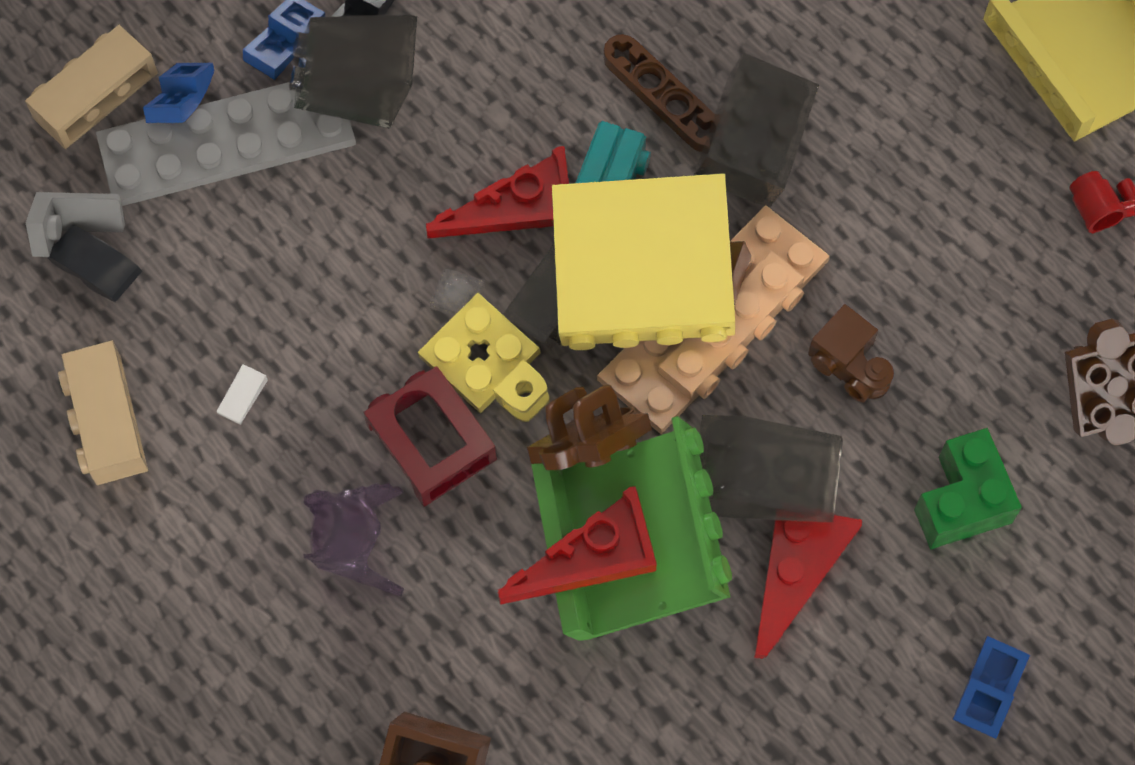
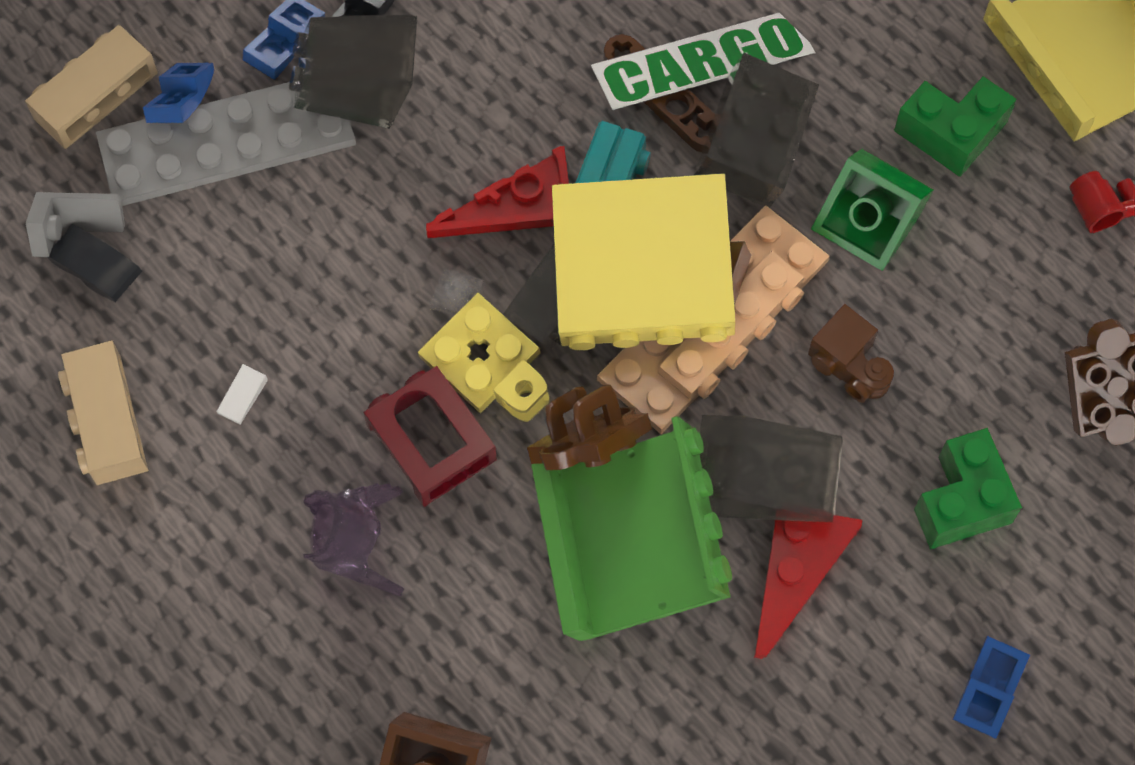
red wing [497,486,657,605] -> none
none -> sticker [591,13,815,110]
none -> green slope [811,149,934,271]
none -> green brick [894,76,1017,177]

